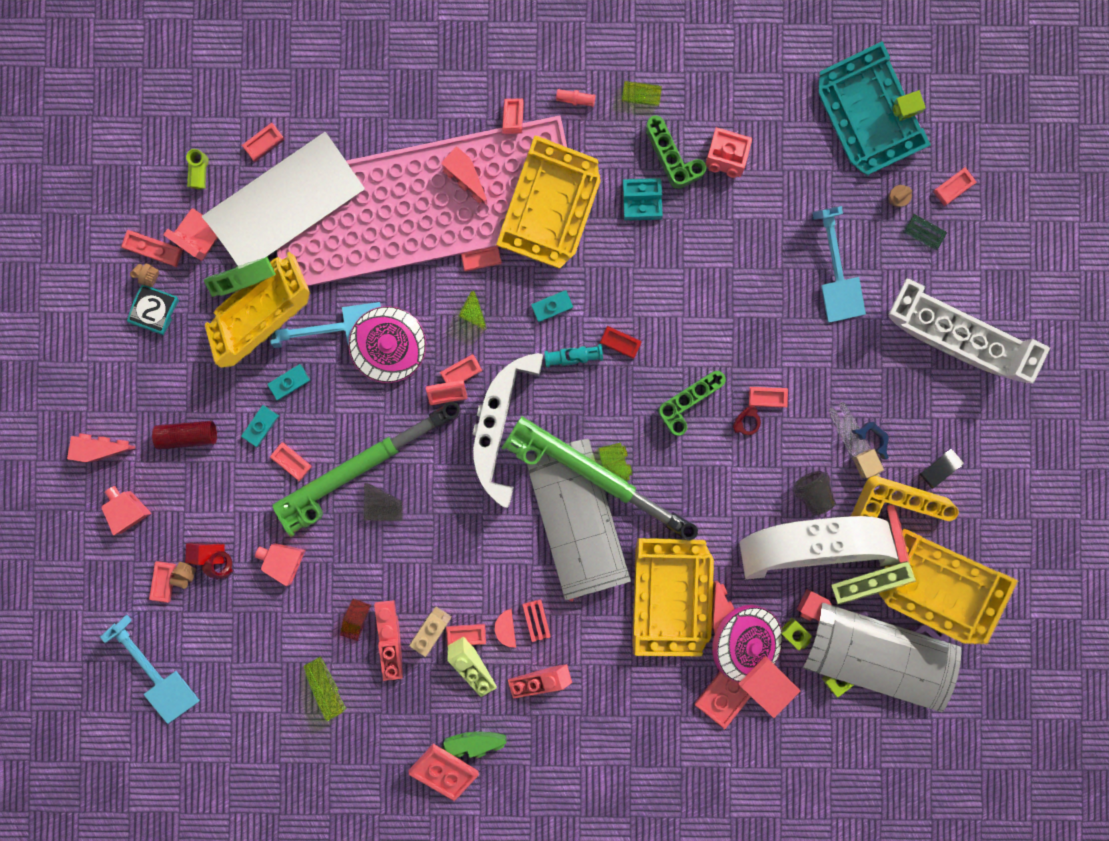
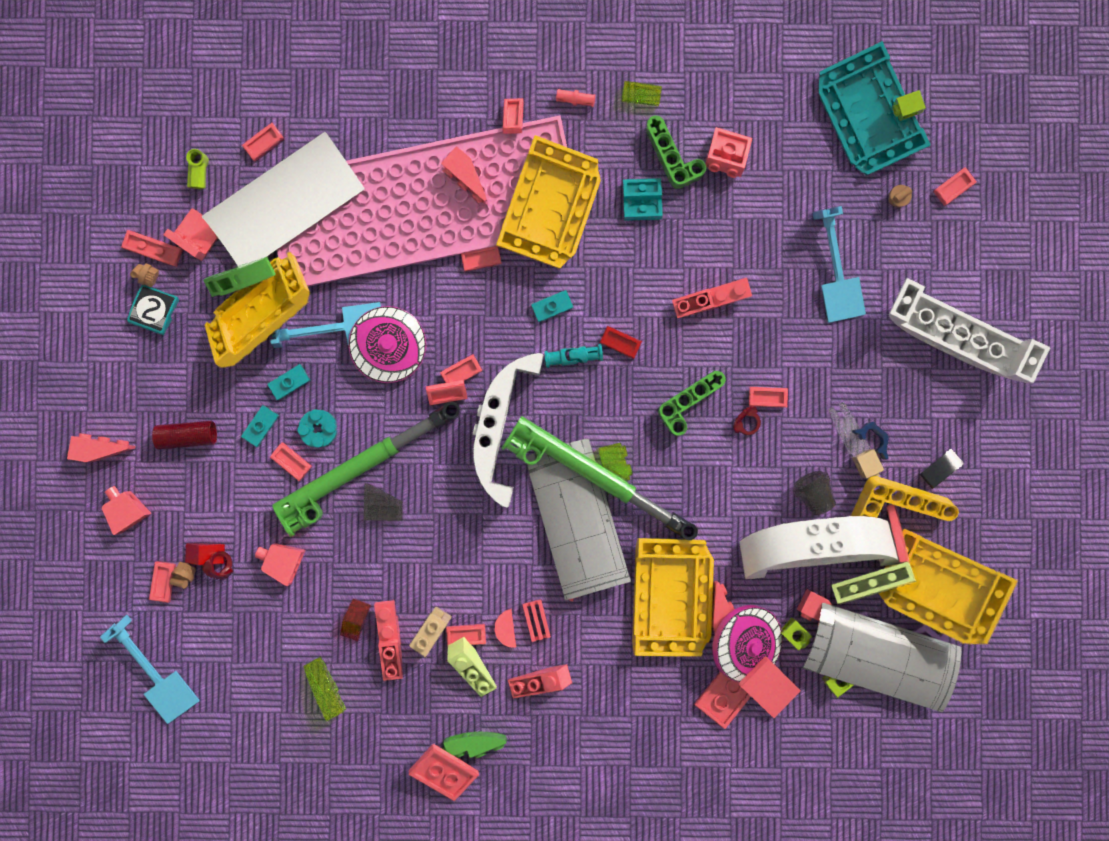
clear neon green slope [459,291,487,330] -> none
clear green tile [903,214,947,250] -> none
none -> teal plate [298,409,338,448]
none -> coral slope [672,277,752,318]

